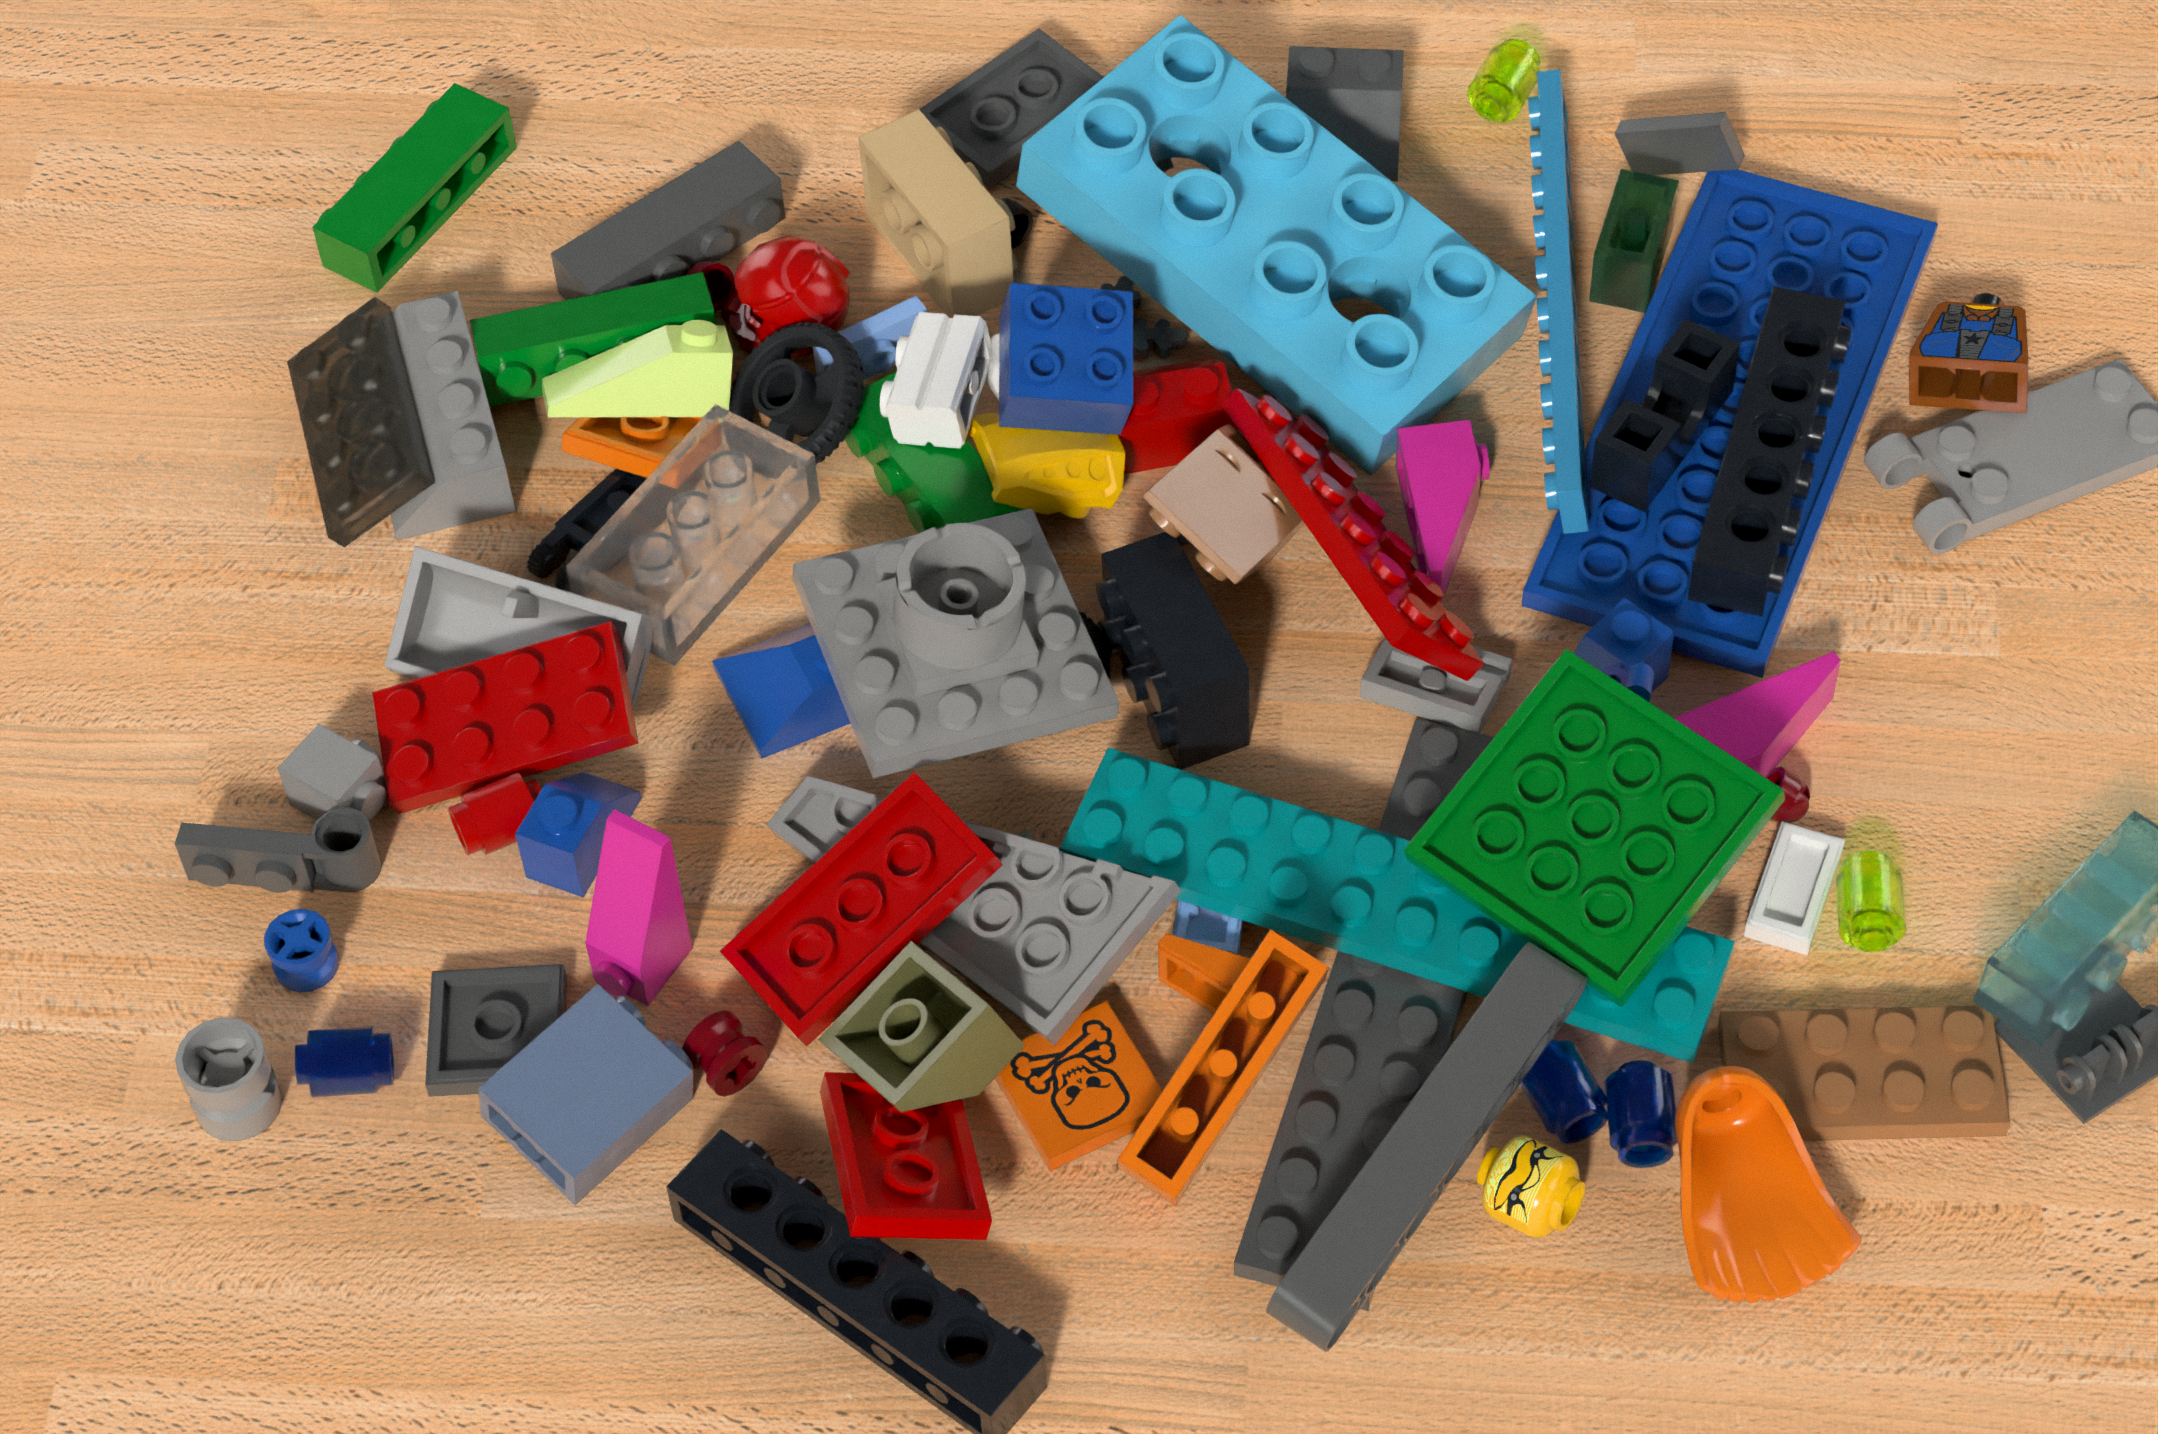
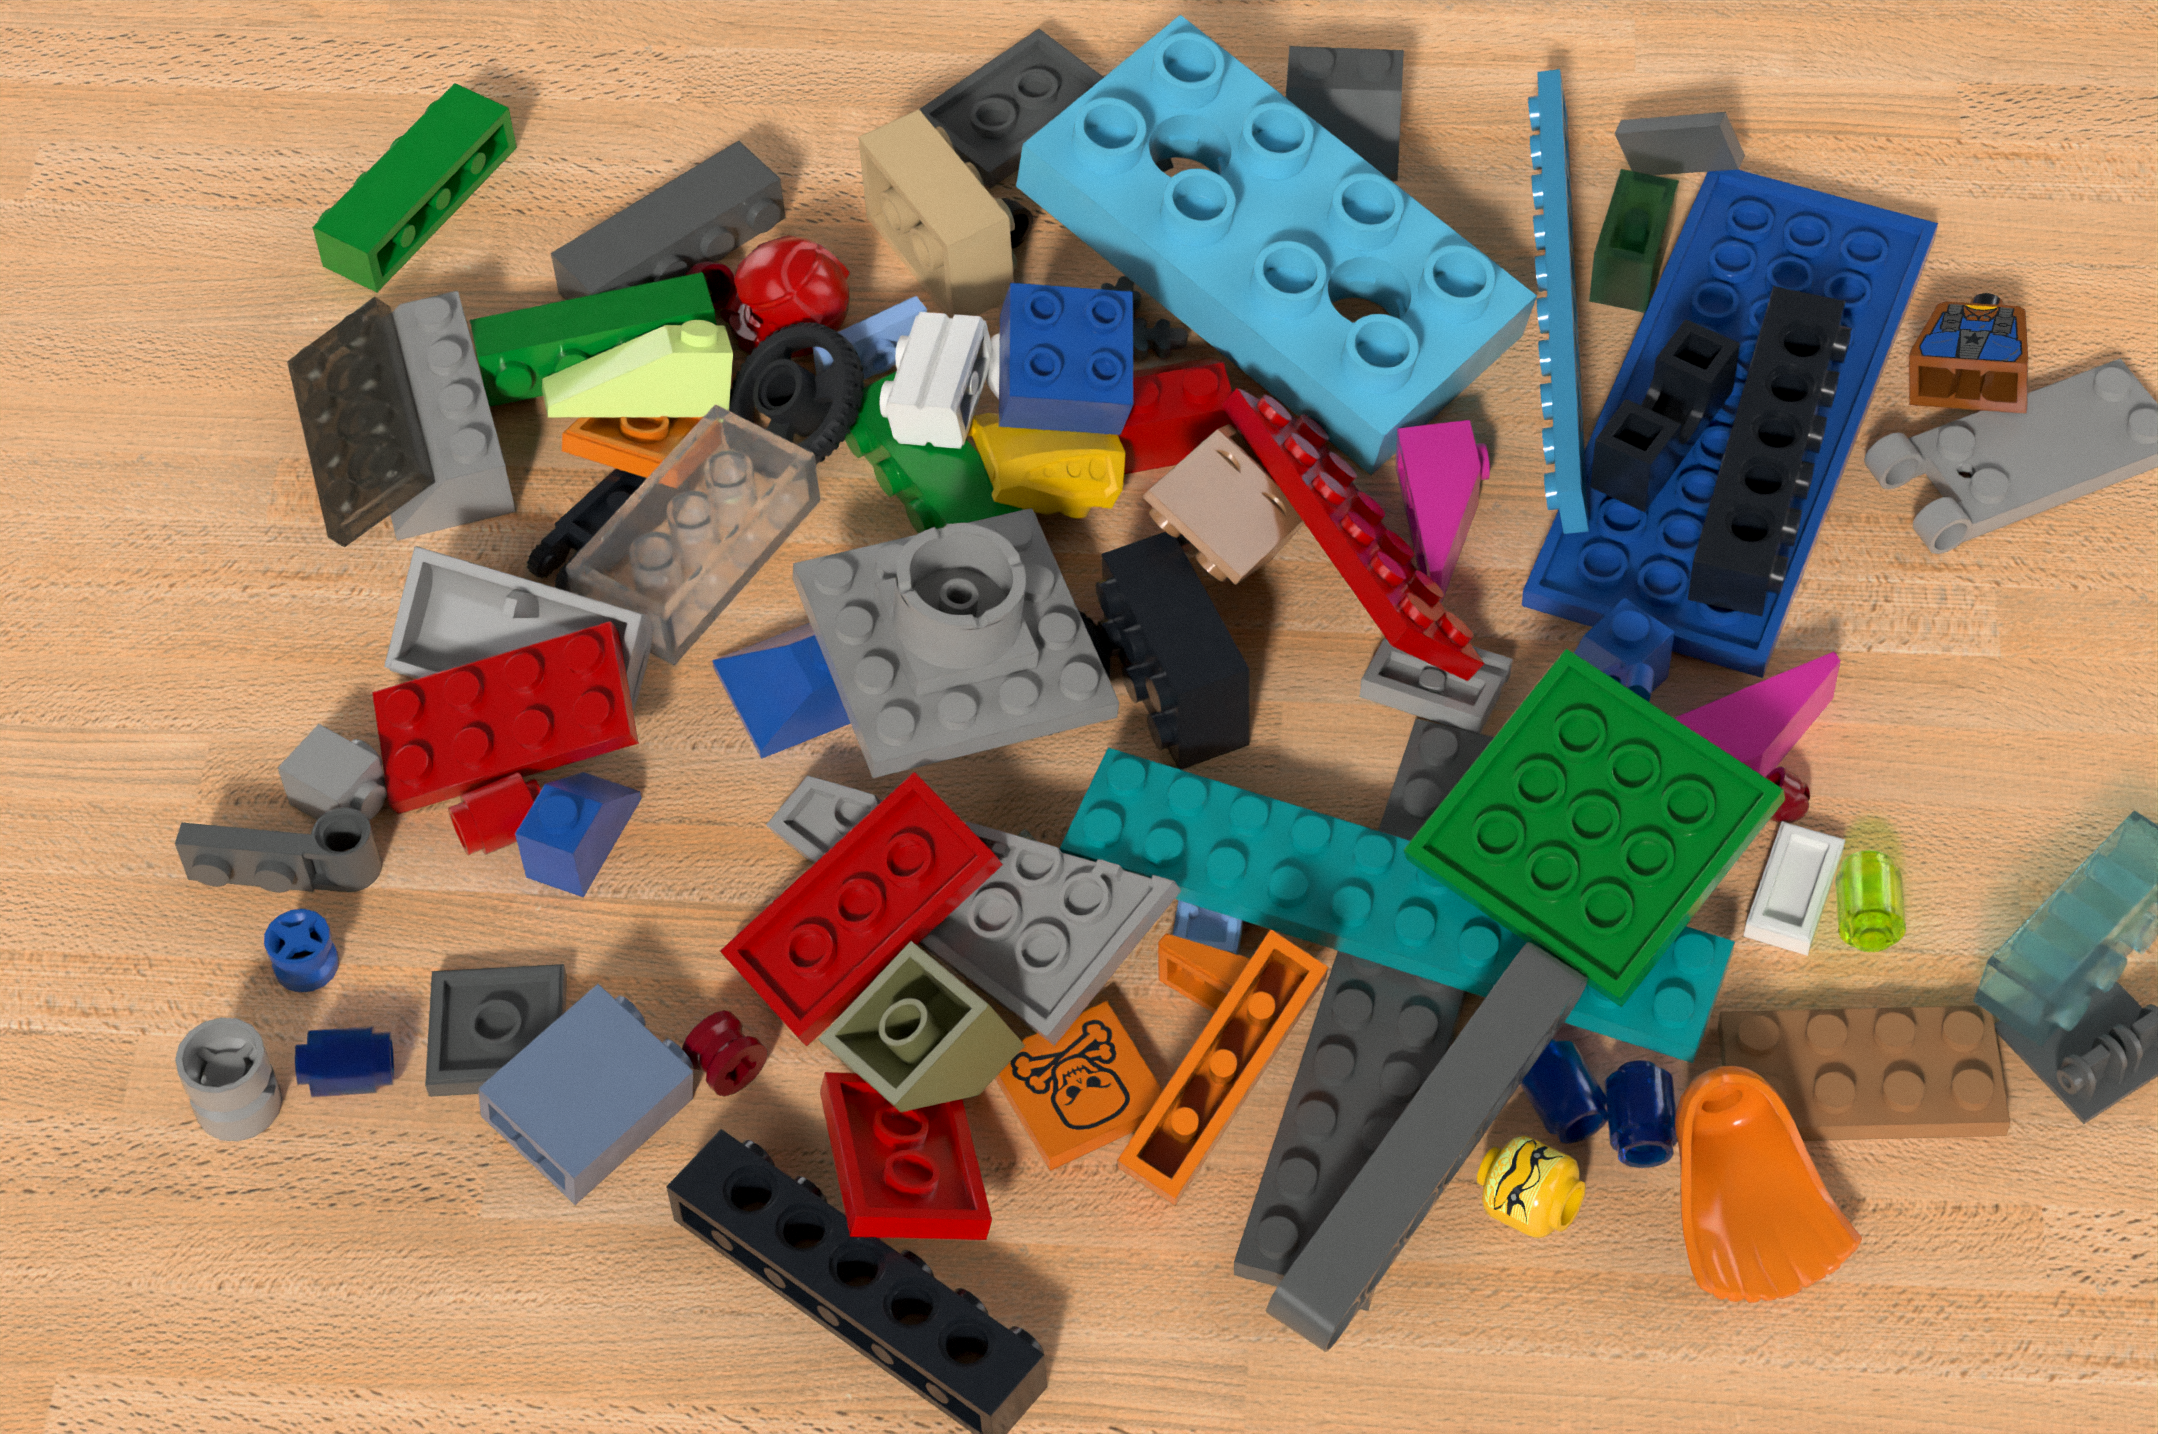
dark pink slope [585,809,693,1006] -> none
clear neon green brick [1467,39,1541,122] -> none

